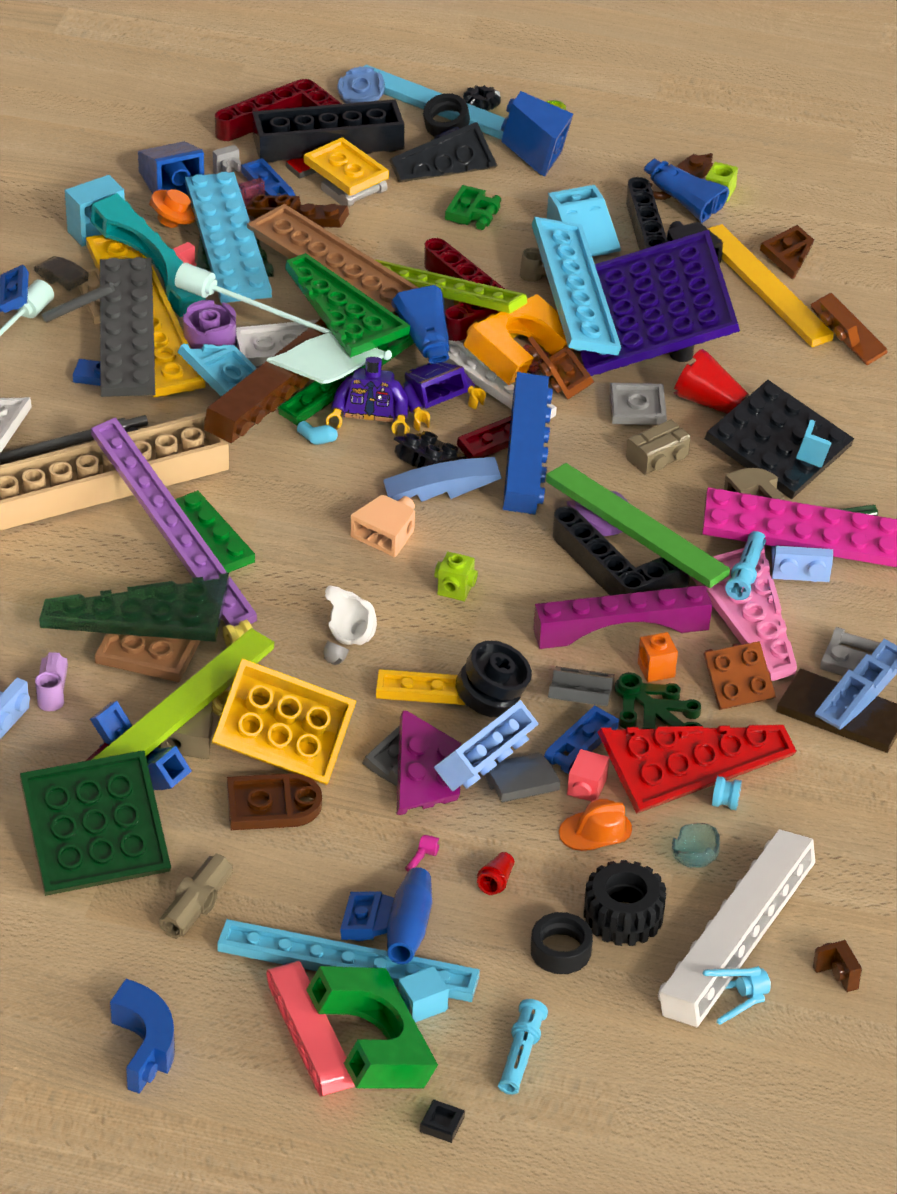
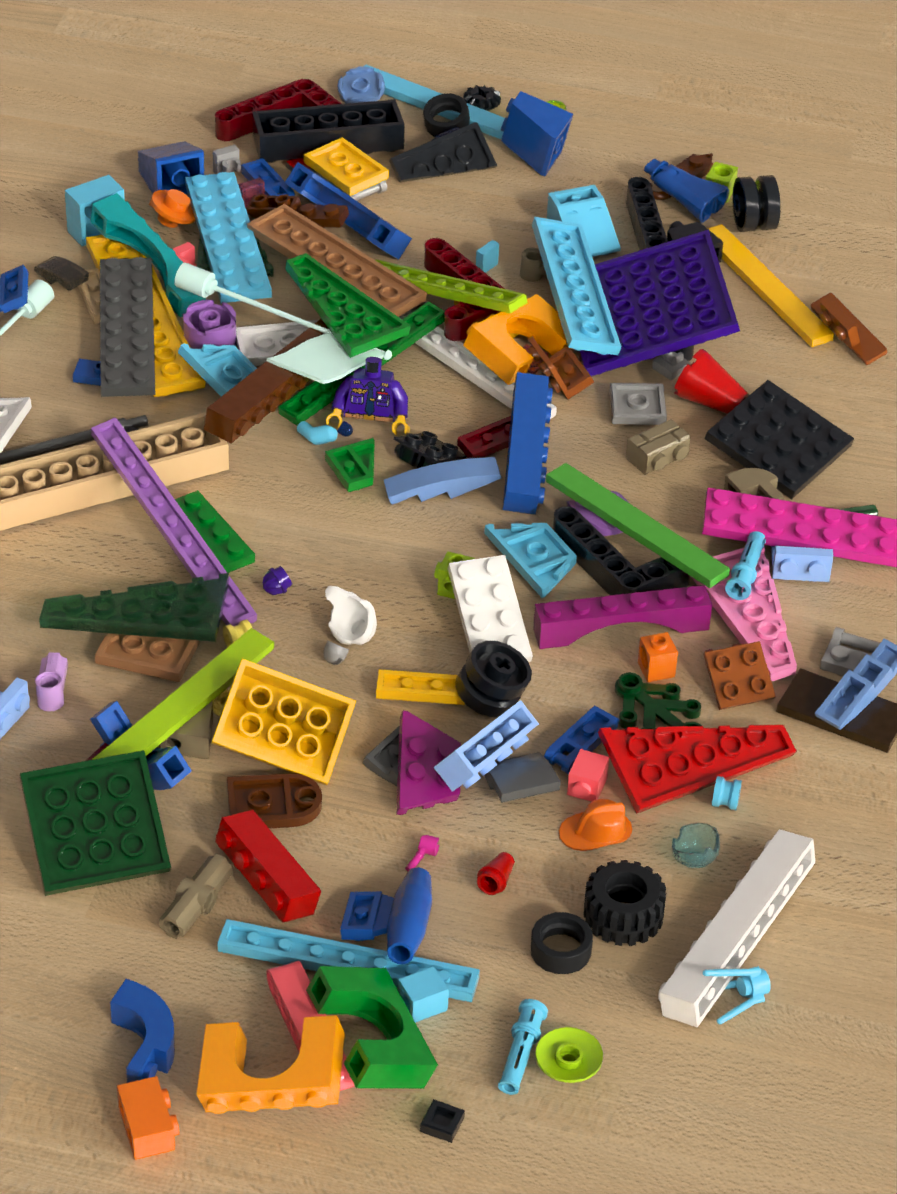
dark grey bar [42,282,115,323] -> none
light nougat torso [351,495,415,557] -> none
blue piece [391,285,450,364] -> none
dark purple torso [403,362,486,431] -> none
green plate [445,185,502,230] -> none
dark grey slope [548,666,615,706] -> none
reddish brown wing [760,225,814,279] -> none
medium azure panel [796,419,831,468] -> none
reddish brown bracket [813,940,862,992] -> none
none -> orange brick [117,1076,180,1160]
none -> light orange arch [196,1015,345,1114]
none -> red brick [215,810,321,923]
none -> dark purple plate [262,566,292,595]
none -> blue arch [284,162,412,260]
none -> green wing [325,438,375,492]
none -> clear blue piece [337,421,353,437]
none -> white plate [448,555,533,662]
none -> medium azure tile [476,240,499,273]
none -> medium azure wing [484,523,577,598]
none -> lime dish [536,1027,603,1083]
none -> light grey tile [652,352,690,381]
none -> black wheel [732,175,781,232]

